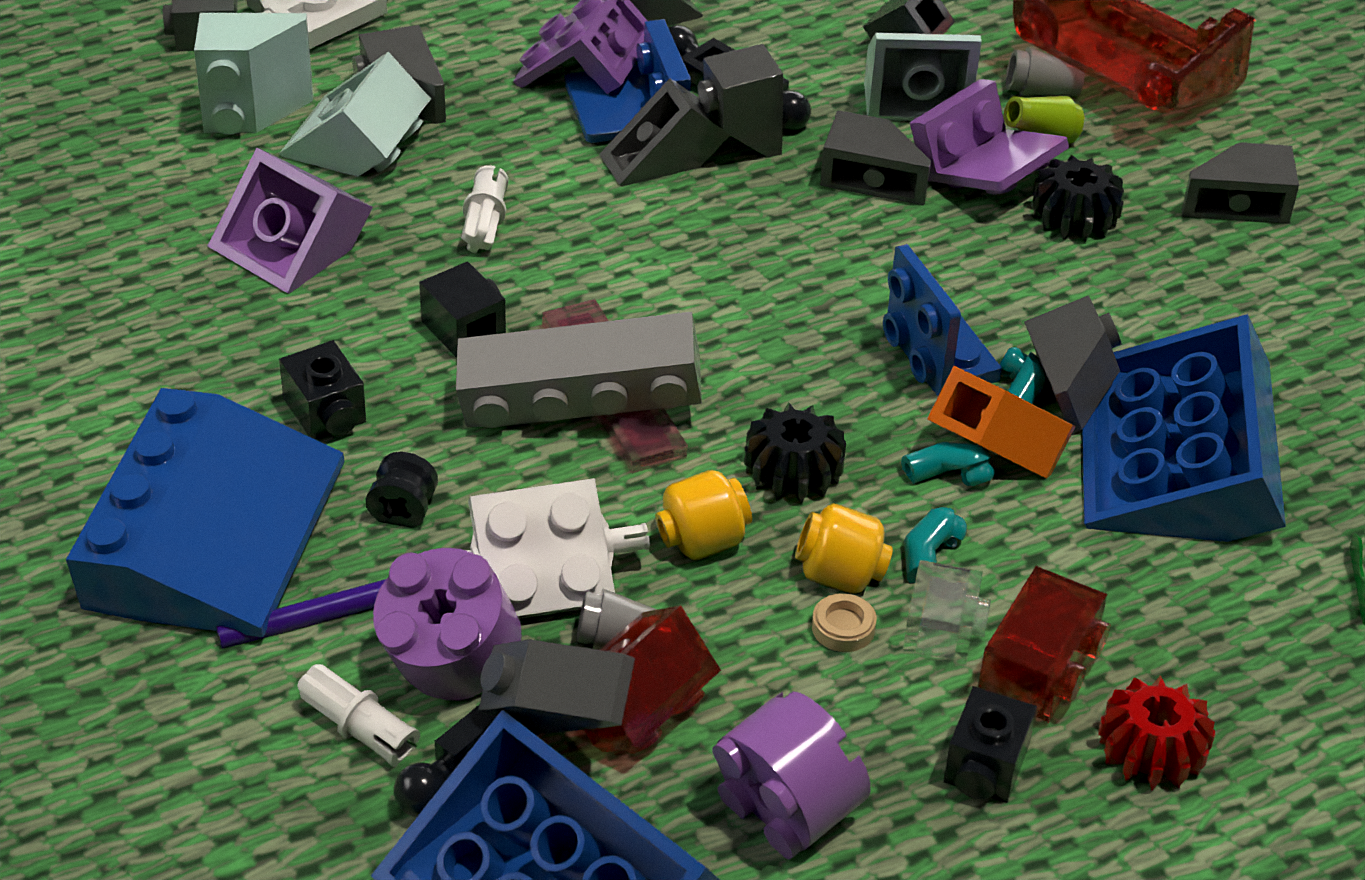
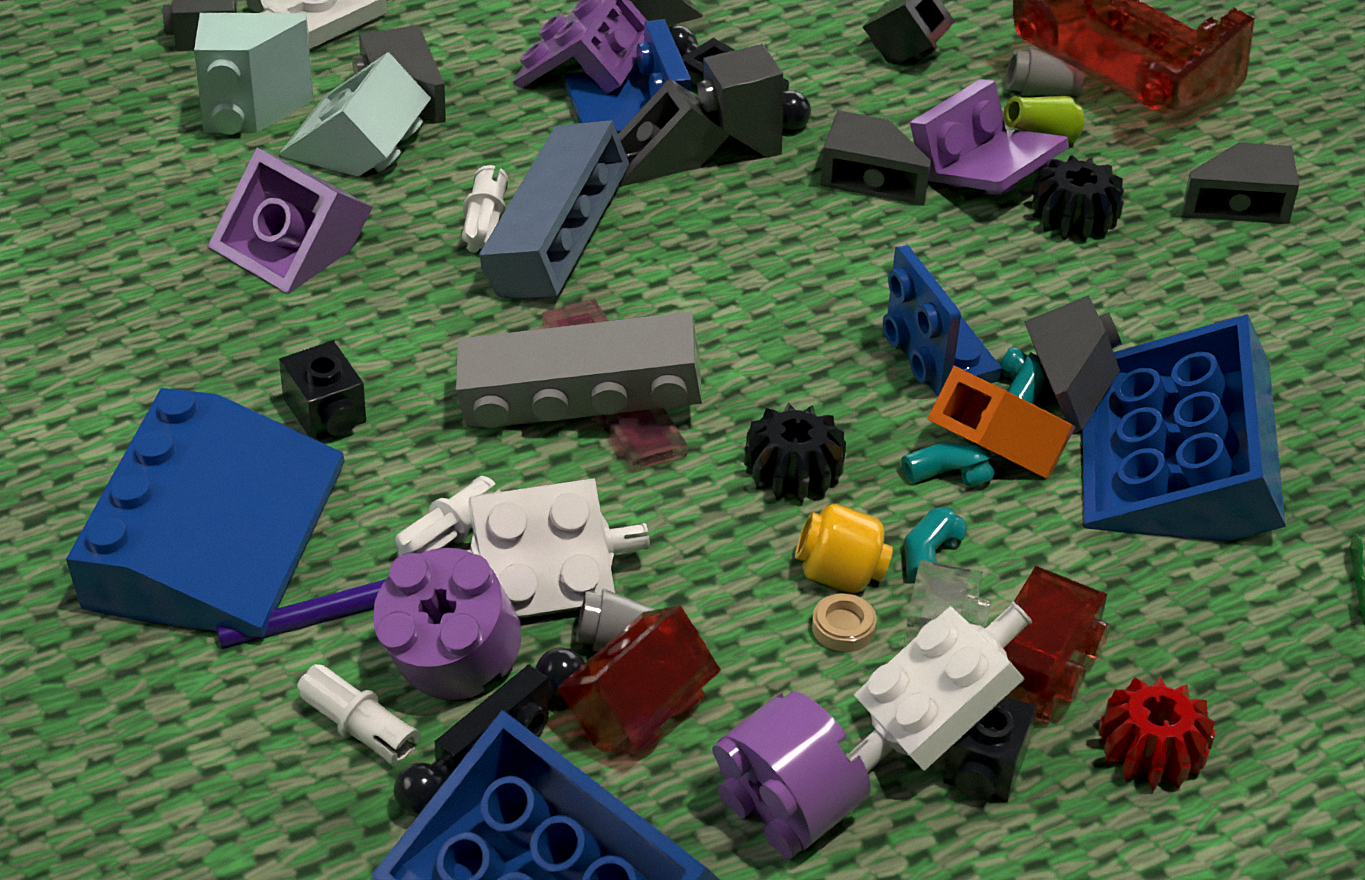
black wheel [365,451,438,528] -> none
black brick [419,261,506,358] -> none
dark grey slope [478,639,635,734] -> none
yellow head [655,470,752,560] -> none
slope [864,33,982,121] -> none
none -> white axle [394,476,501,556]
none -> sand blue brick [479,120,629,299]
none -> white plate [846,601,1033,772]

